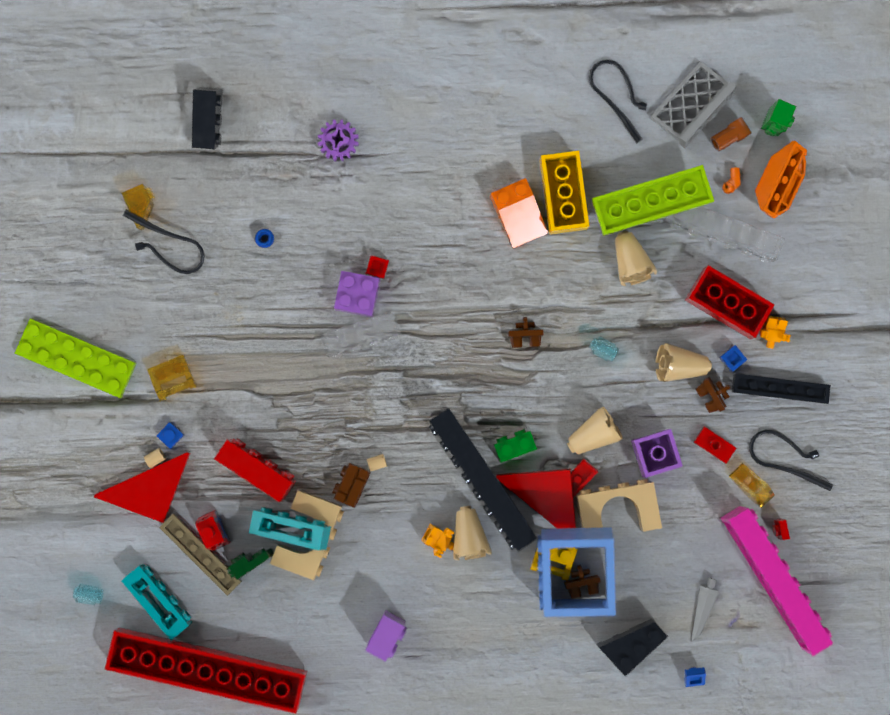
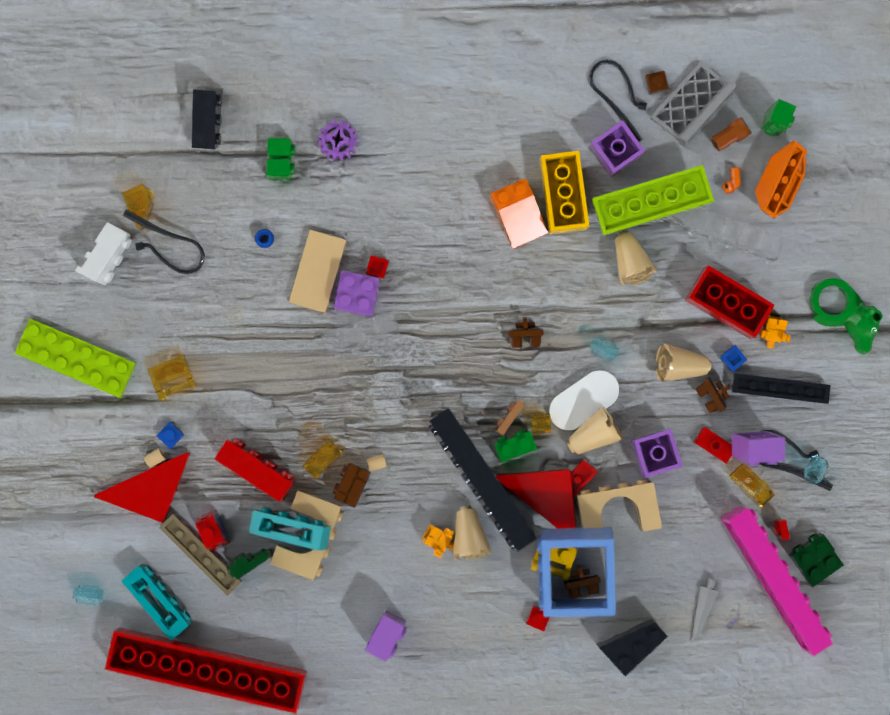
blue plate [684,667,706,687] -> none
none -> white wedge [75,222,132,286]
none -> green piece [266,138,296,180]
none -> tan tile [289,230,347,313]
none -> clear yellow slope [303,439,343,480]
none -> medium nougat plate [495,400,525,436]
none -> red plate [526,606,550,631]
none -> clear yellow plate [531,414,551,434]
none -> white tile [549,370,619,430]
none -> medium lavender brick [589,120,645,177]
none -> reddish brown plate [645,70,669,95]
none -> medium lavender brick [732,431,785,466]
none -> dark green plate [789,533,844,587]
none -> clear light blue brick [804,456,829,484]
none -> green animal [809,278,883,355]

